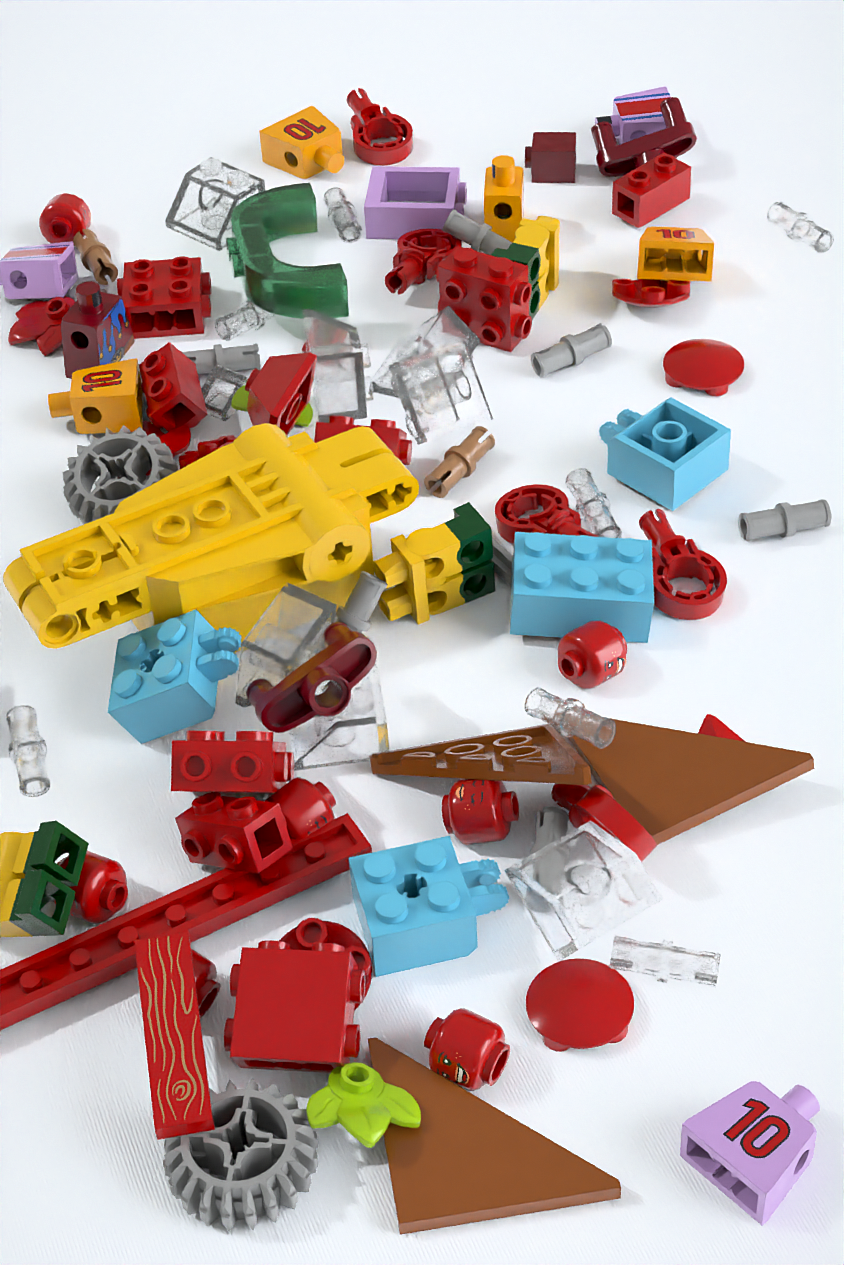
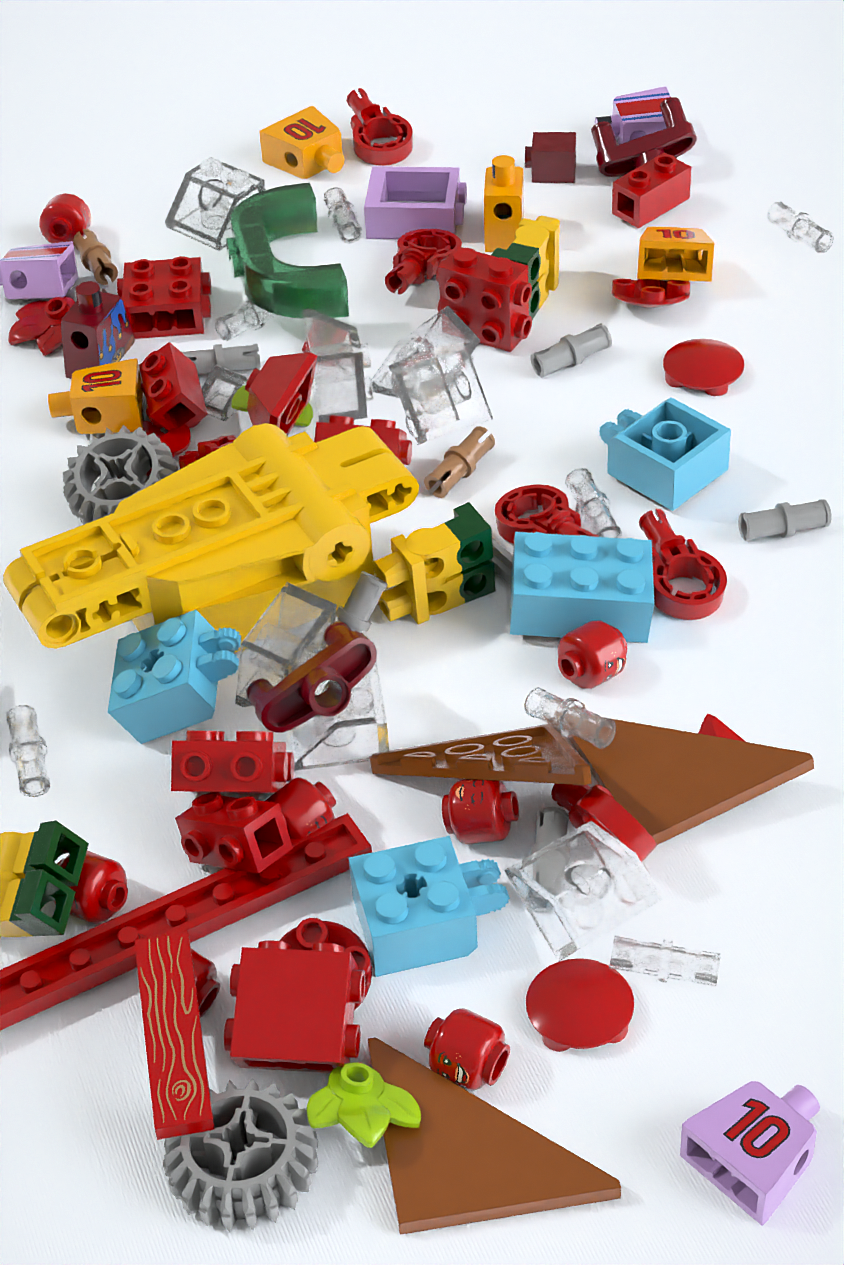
light grey pin [442,209,512,255] -> none

